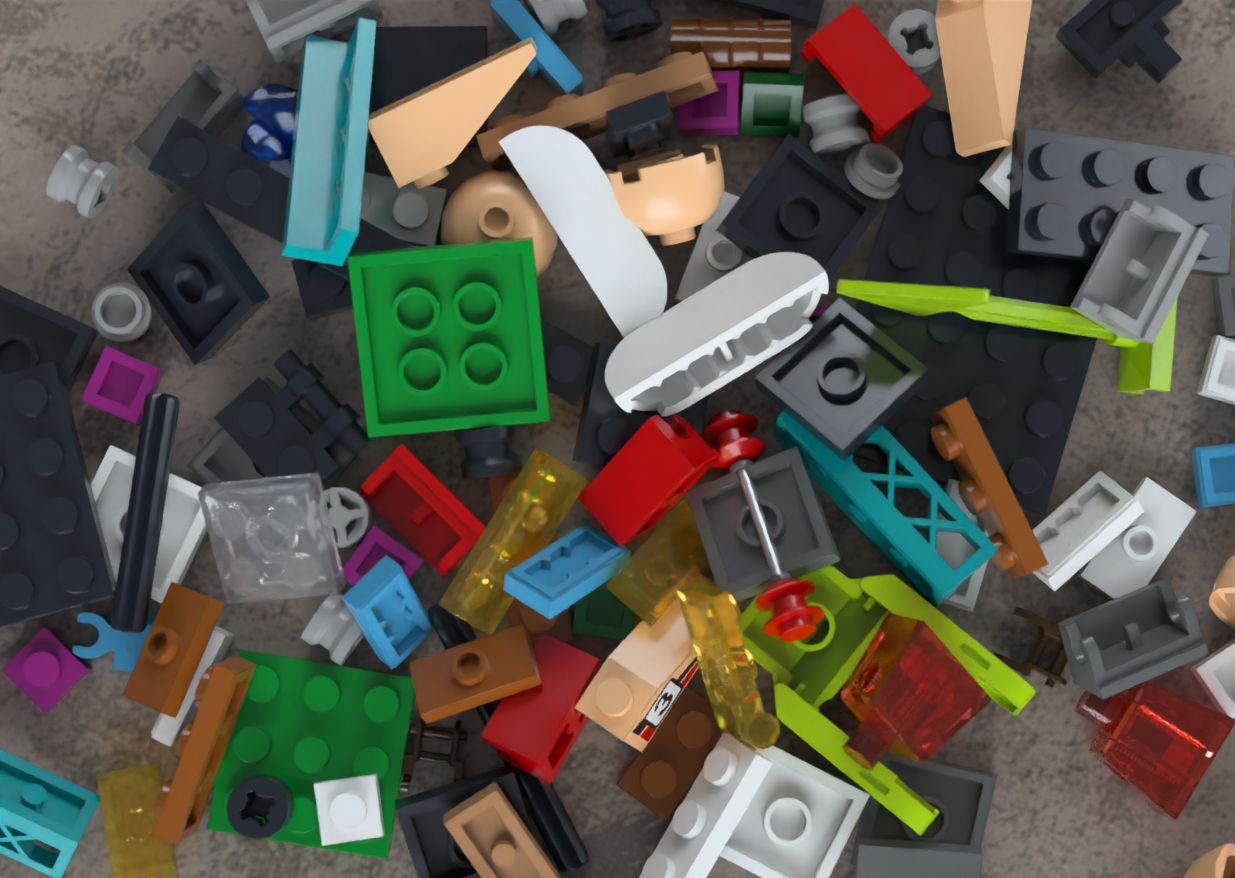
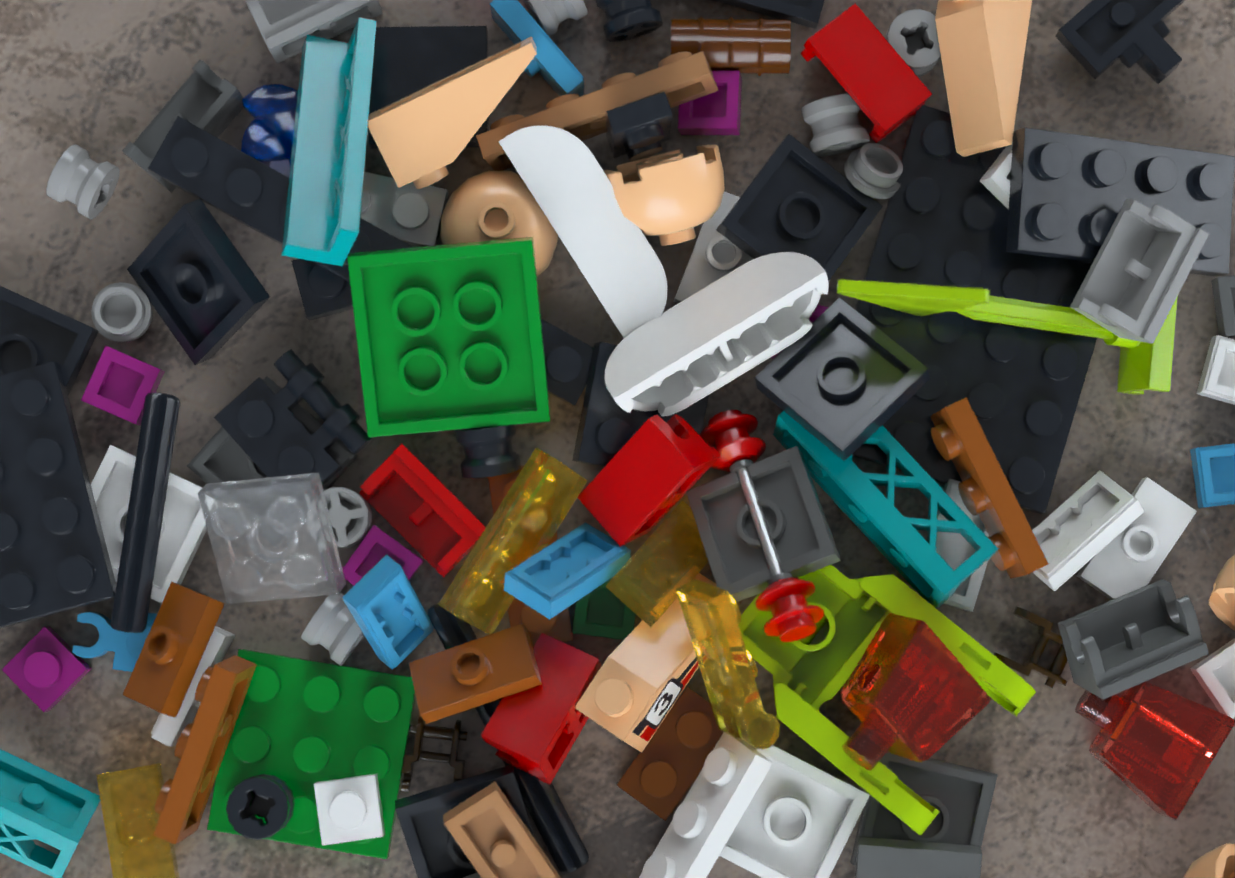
dark green plate [740,71,804,138] -> none

